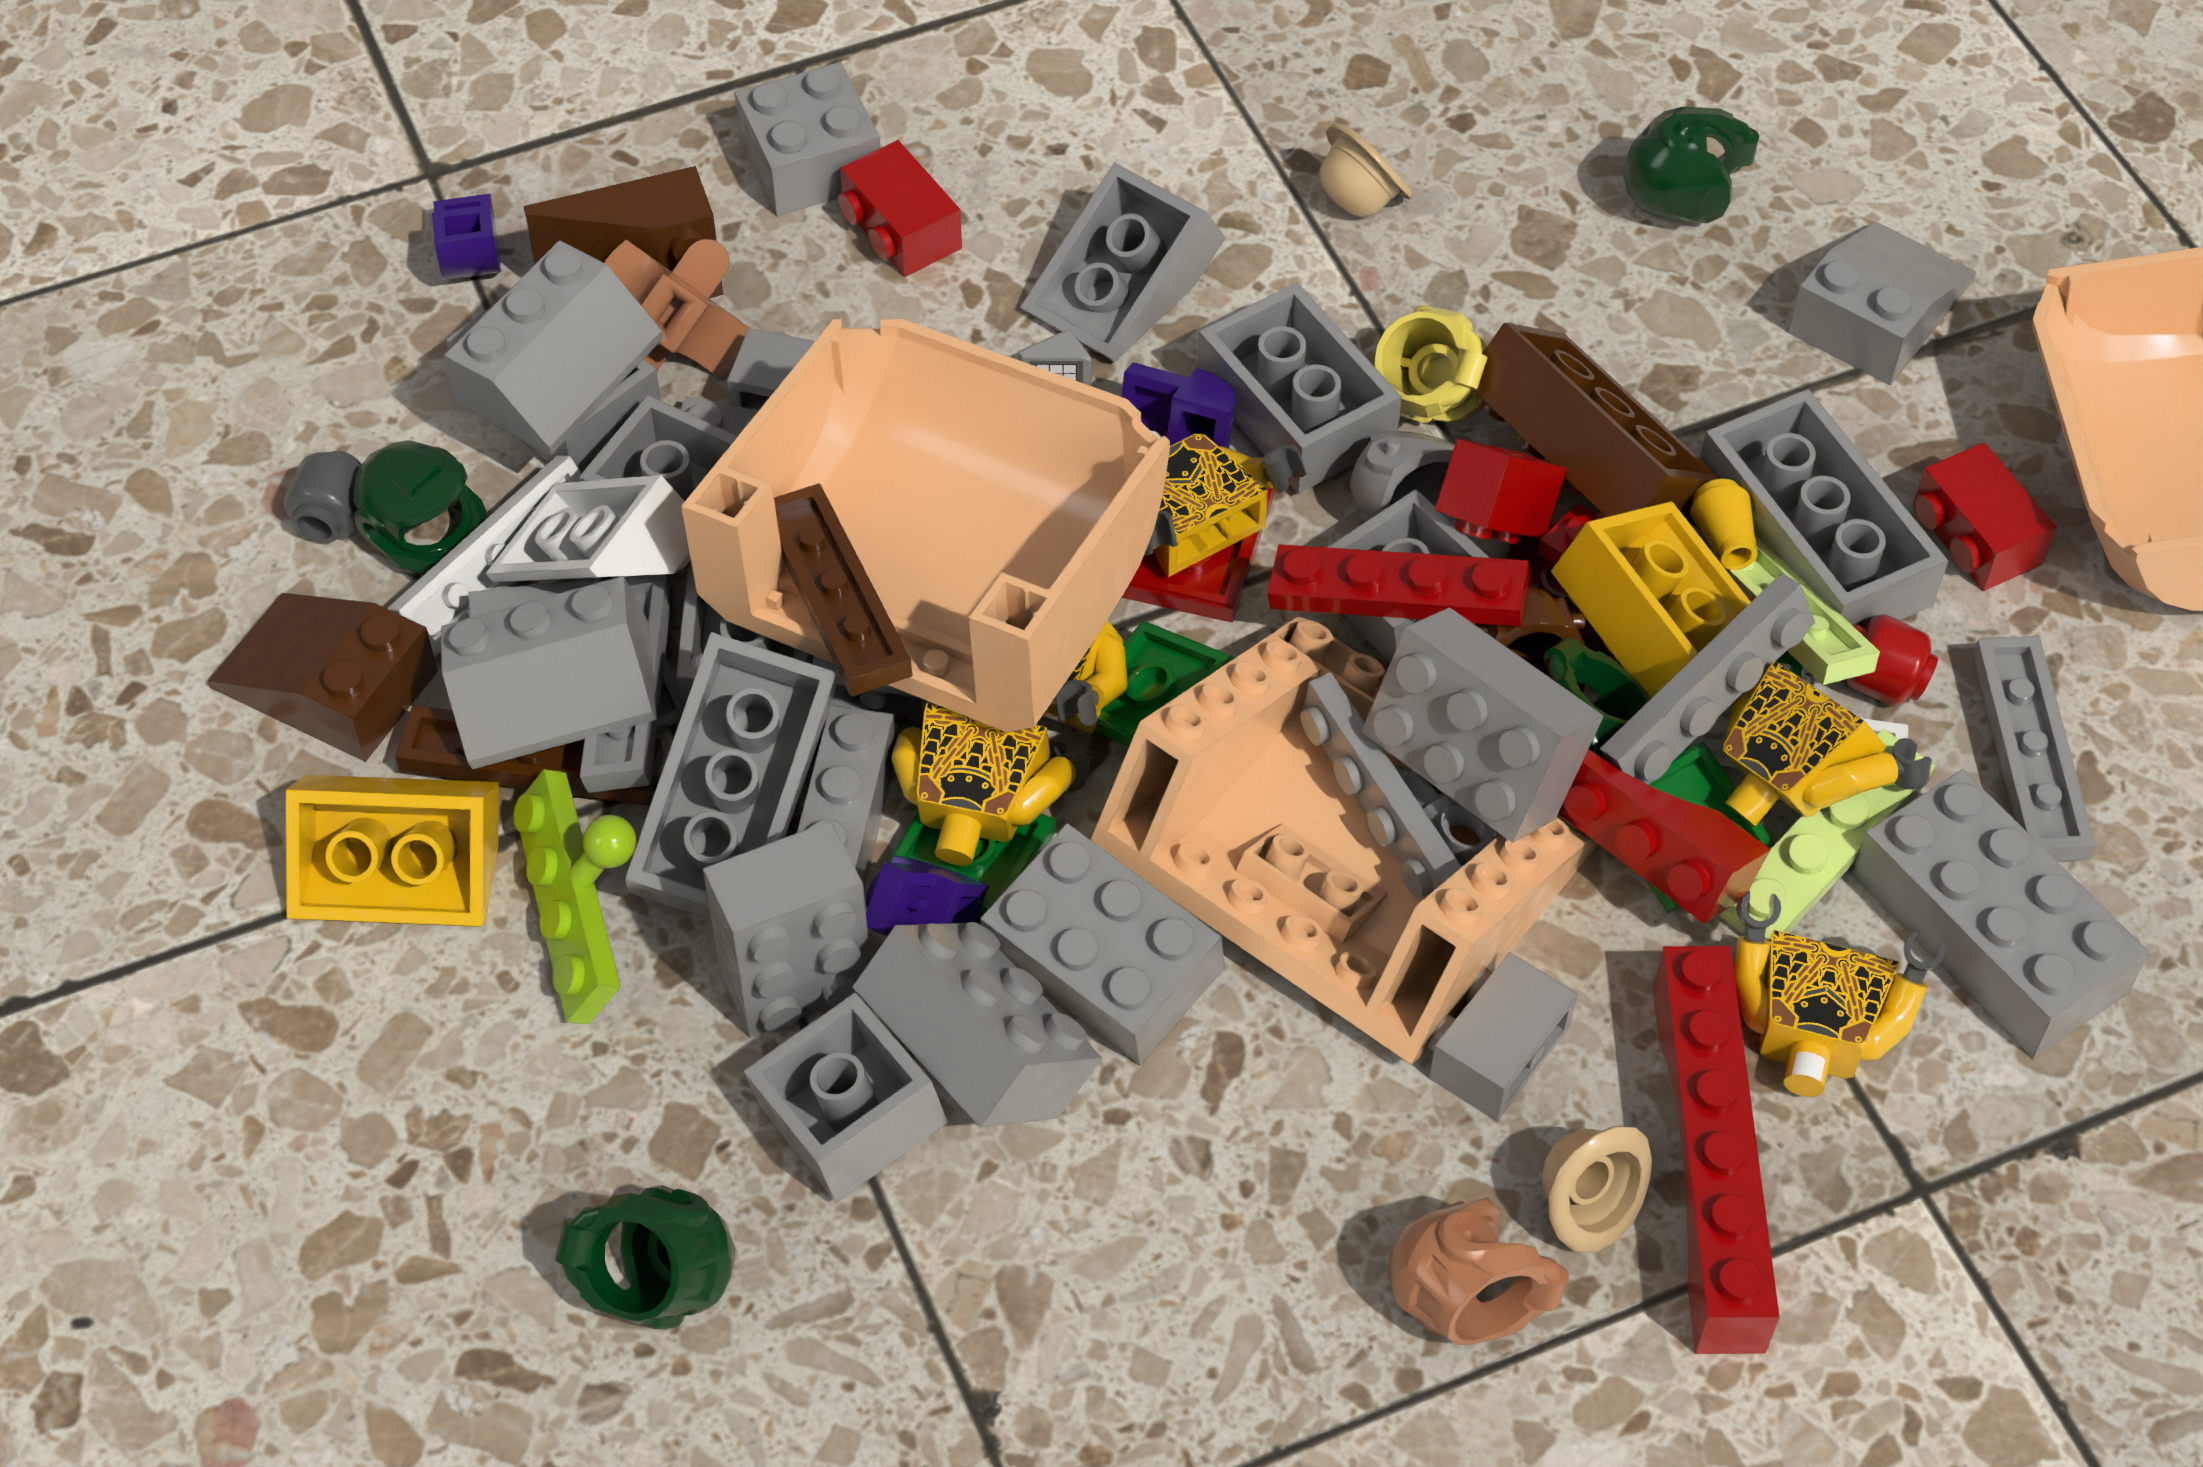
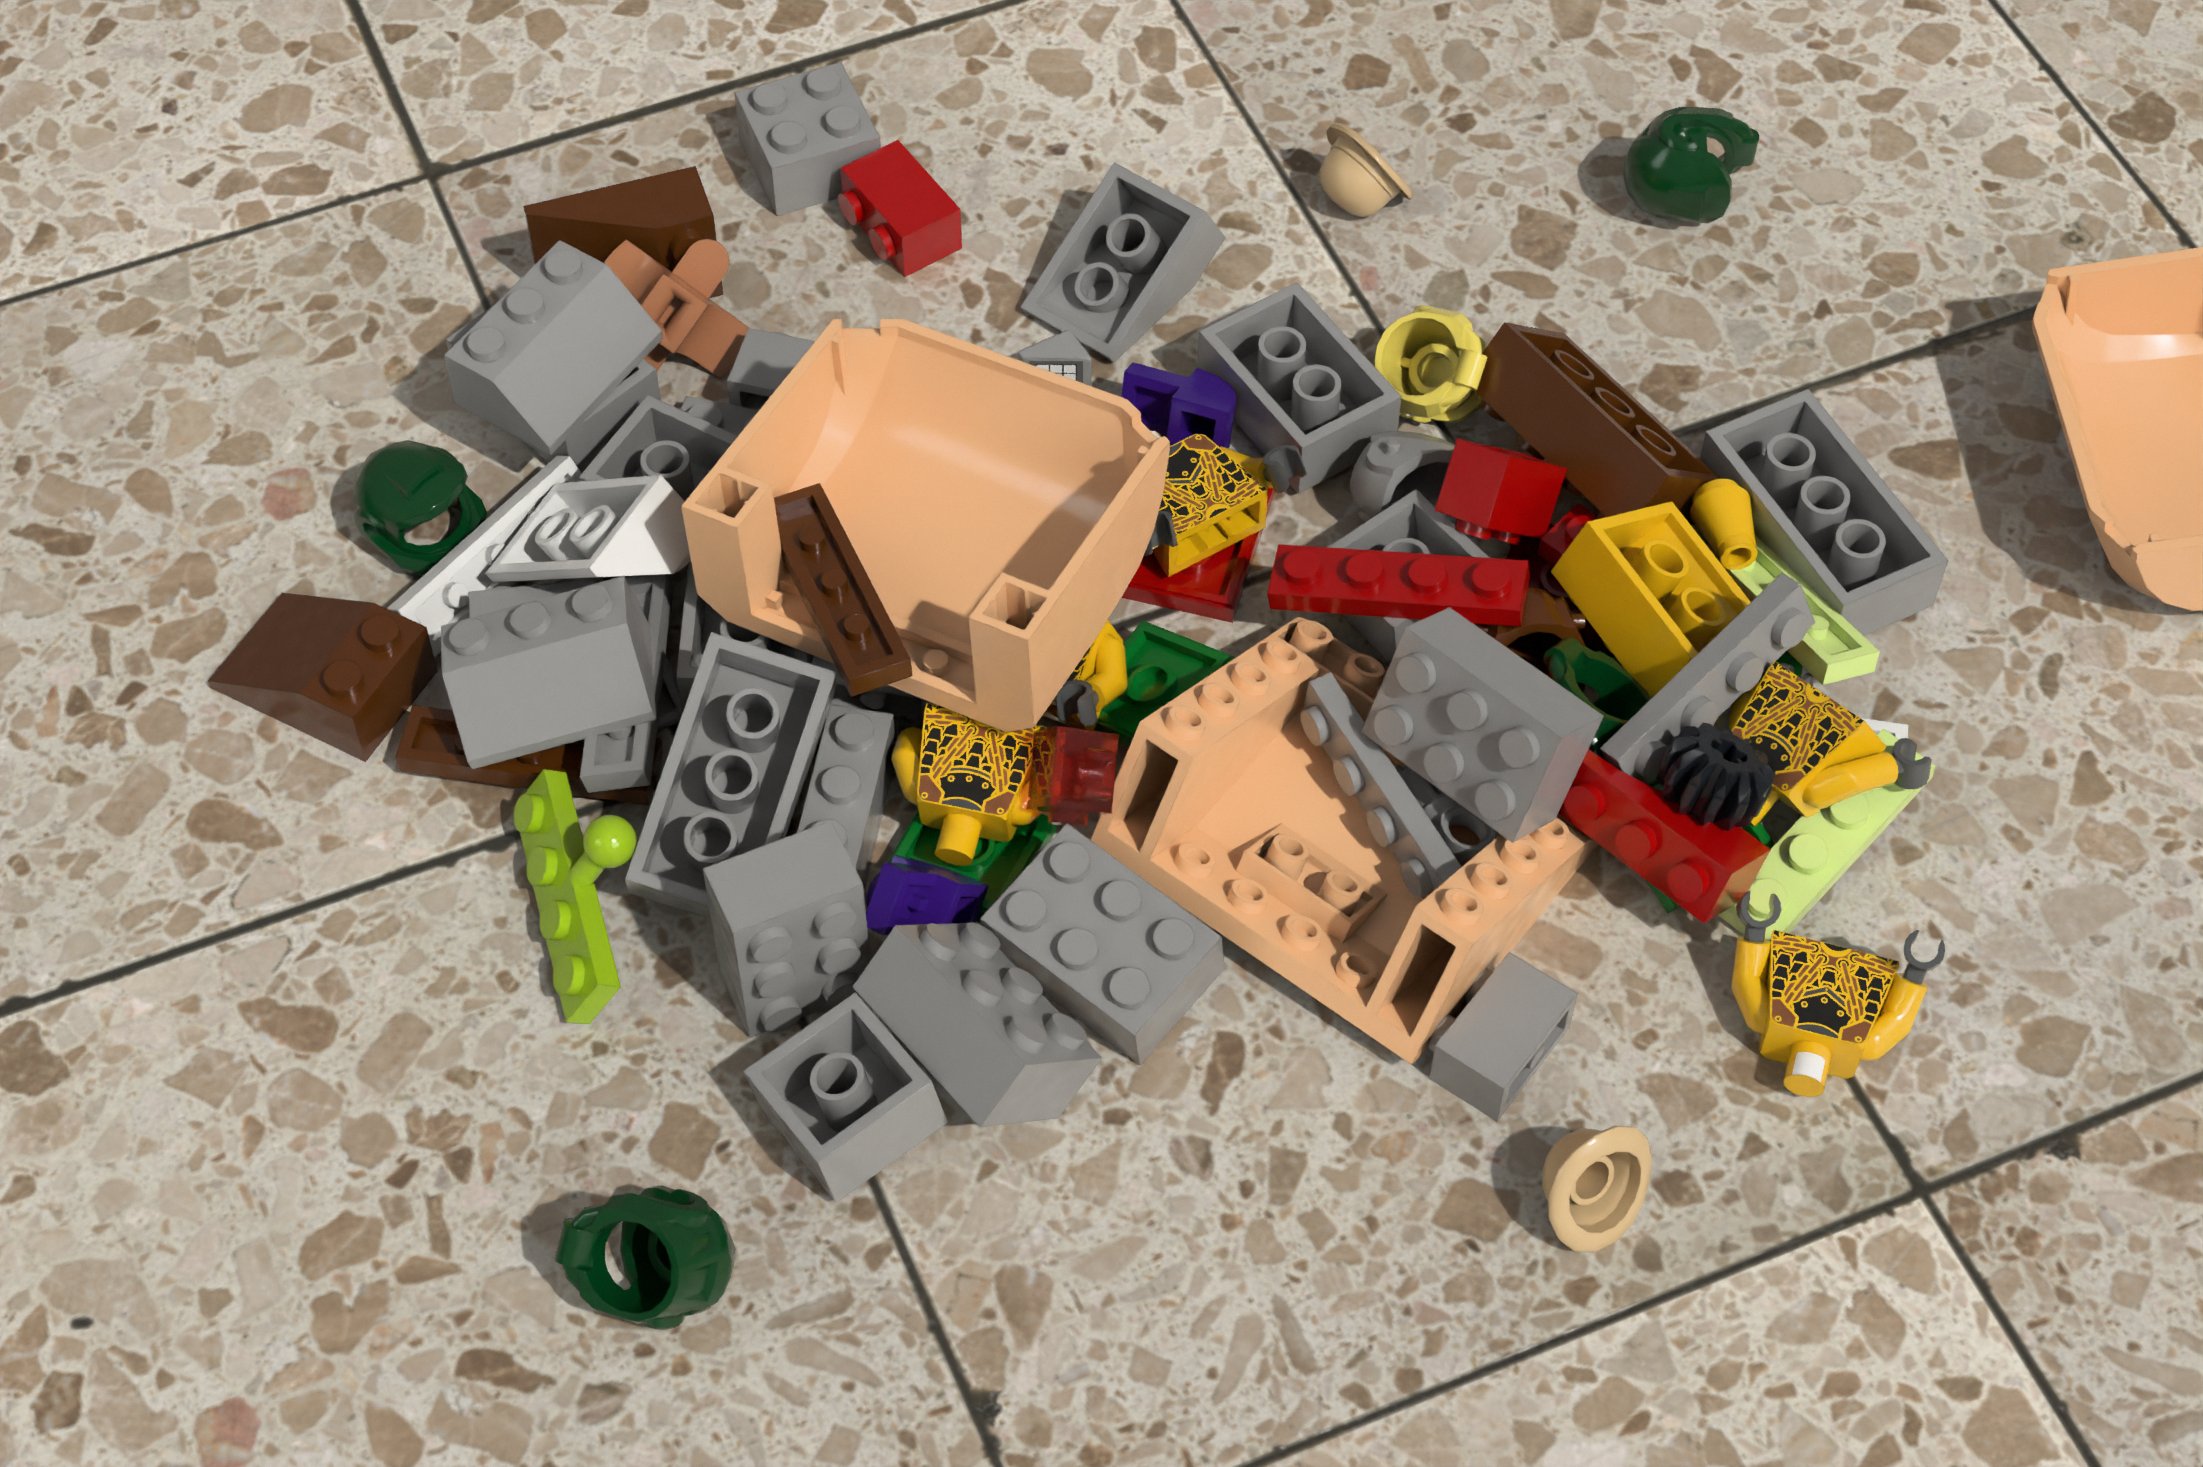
dark grey head [283,451,361,543] -> none
yellow slope [286,775,499,926] -> none
dark purple brick [432,194,502,280] -> none
nougat helmet [1388,1197,1569,1345] -> none
red arch [1653,946,1780,1354] -> none
light grey slope [1788,221,1976,386] -> none
red head [1845,614,1938,706] -> none
light grey brick [1852,769,2149,1059] -> none
red brick [1913,442,2057,591] -> none
light grey plate [1973,636,2096,862] -> none
none -> clear red brick [1027,726,1119,827]
none -> black gear [1656,723,1776,831]

